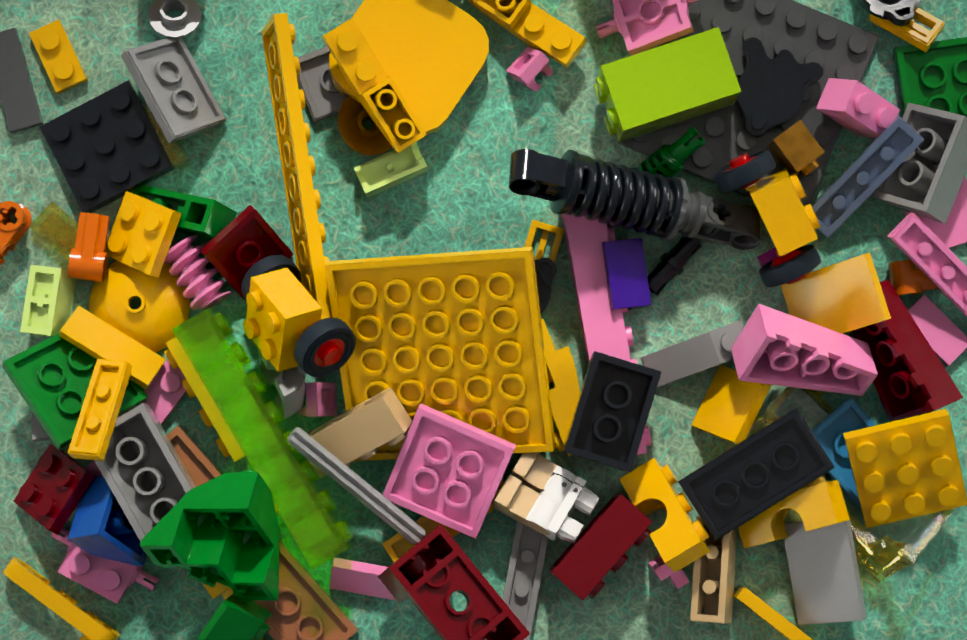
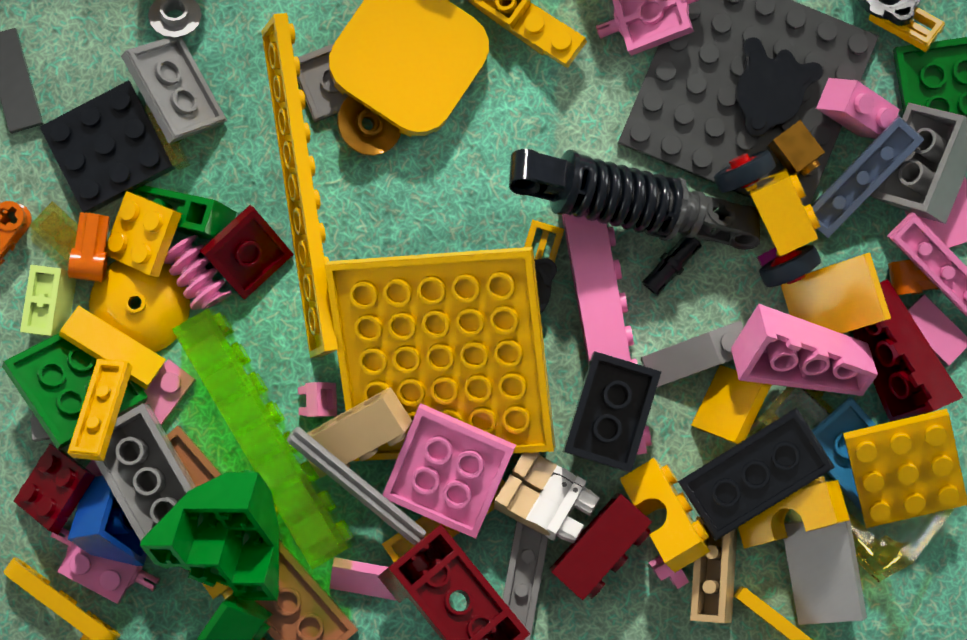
yellow plate [29,19,88,94] -> none
yellow plate [164,334,248,462] -> none
brick [241,255,356,377] -> none
light grey cylinder [258,348,306,419] -> none
yellow slope [322,18,427,153] -> none
yellowish green hinge [354,142,428,198] -> none
bright pink tile [506,47,554,92] -> none
yellow slope [541,319,580,456] -> none
lime brick [593,27,742,143] -> none
dark purple panel [602,238,651,310] -> none
green hinge [637,127,705,178] -> none

